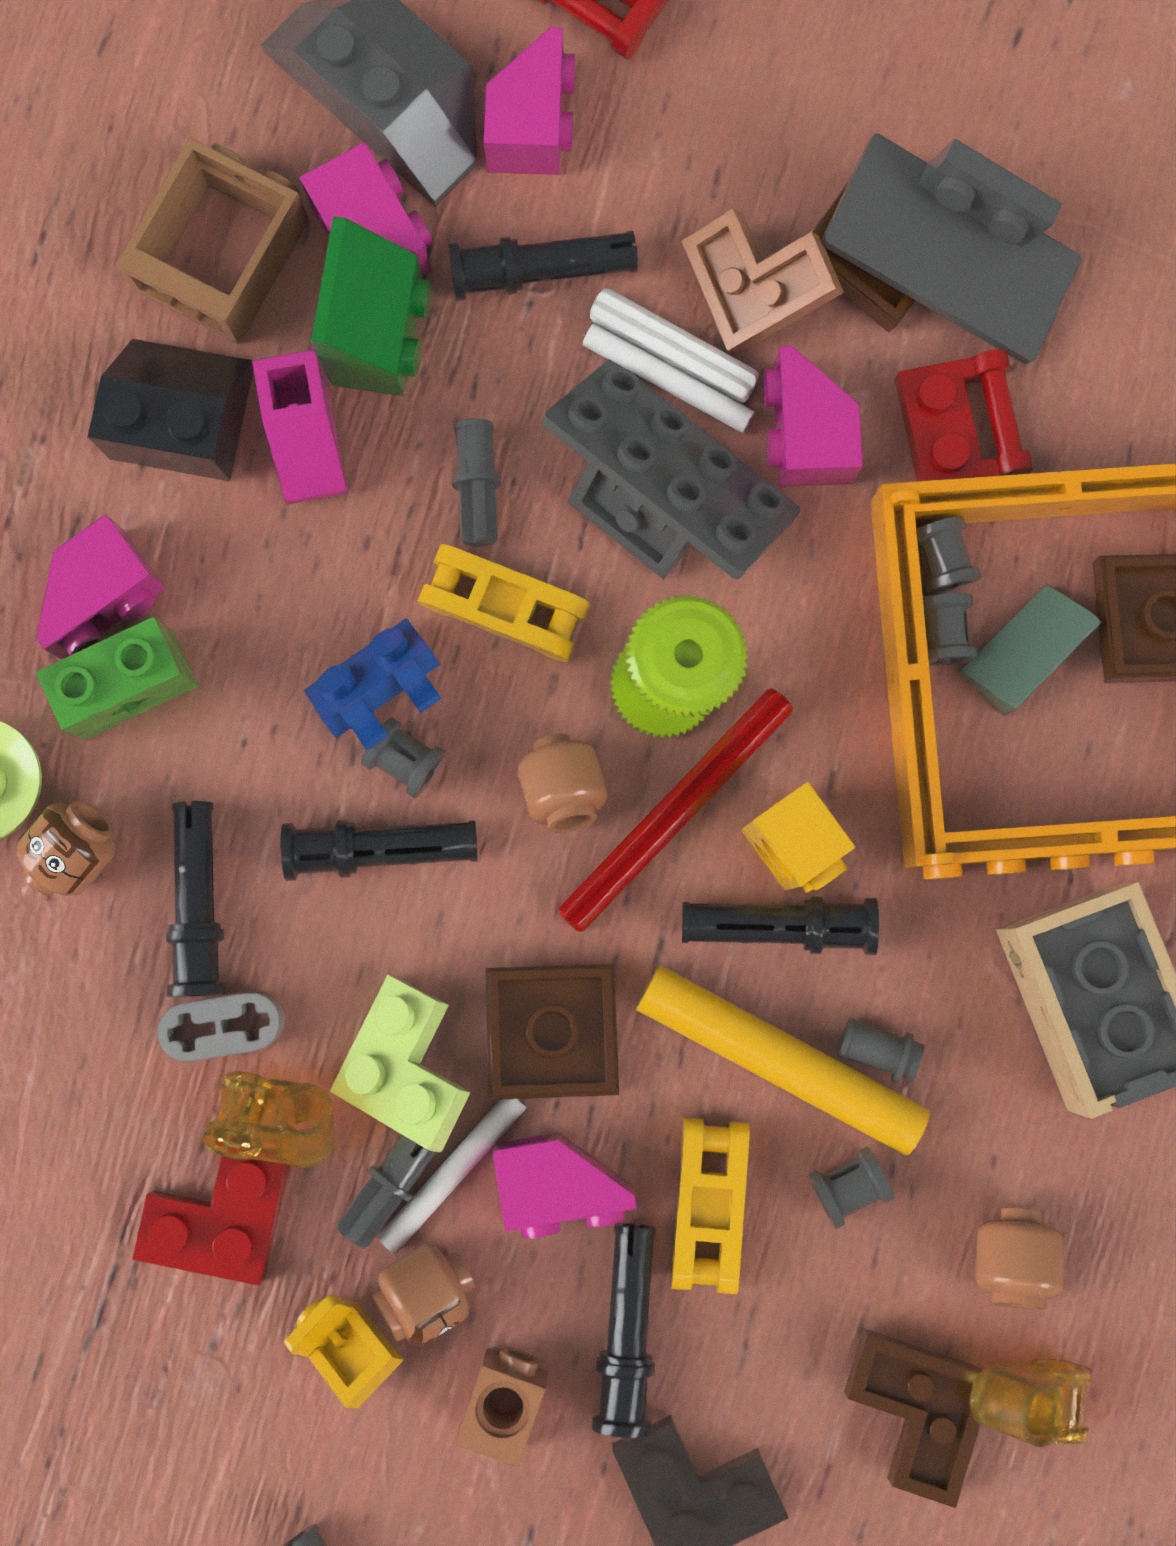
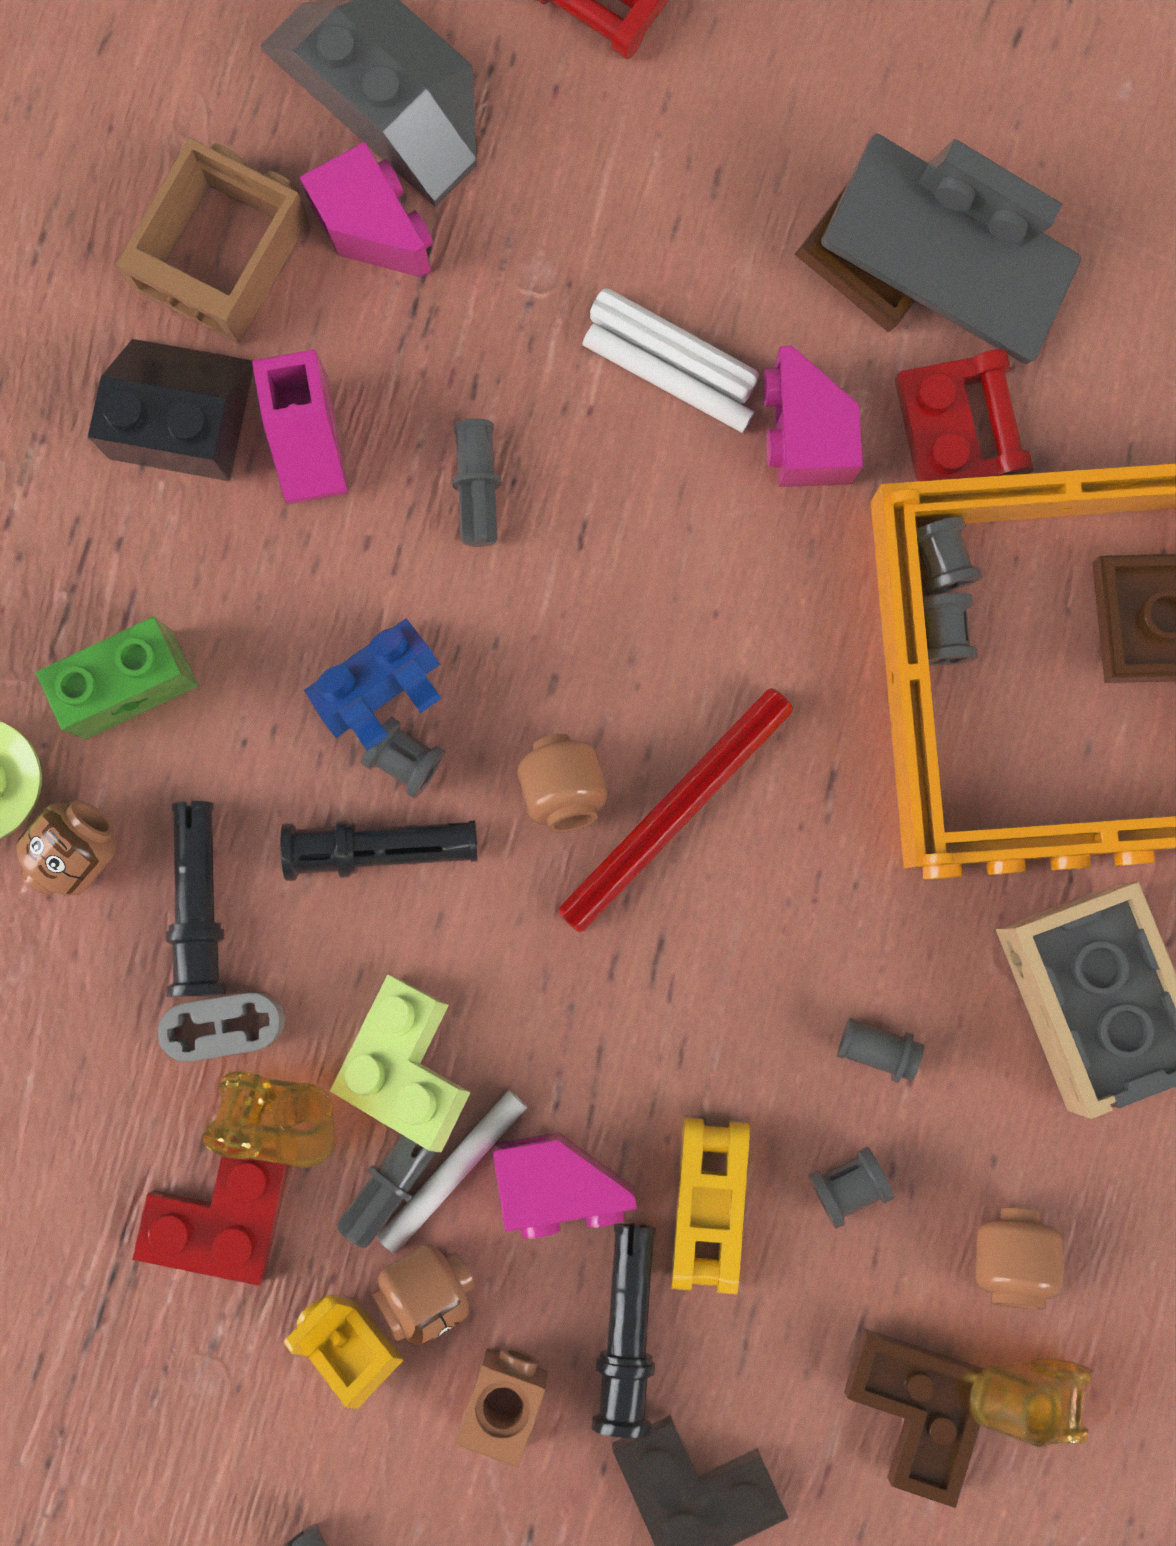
dark pink slope [36,514,166,659] -> none
green slope [311,216,431,396] -> none
yellow plate [417,544,590,662] -> none
black pin [448,230,638,301] -> none
dark pink slope [484,27,575,175] -> none
reddish brown plate [485,964,619,1100] -> none
dark grey bracket [542,359,800,580] -> none
lime hose [609,594,749,739] -> none
yellow piece [636,964,930,1156] -> none
nougat plate [681,208,844,354] -> none
black pin [682,897,879,955] -> none
yellow brick [741,781,856,893] -> none
sand green slope [959,584,1101,716] -> none

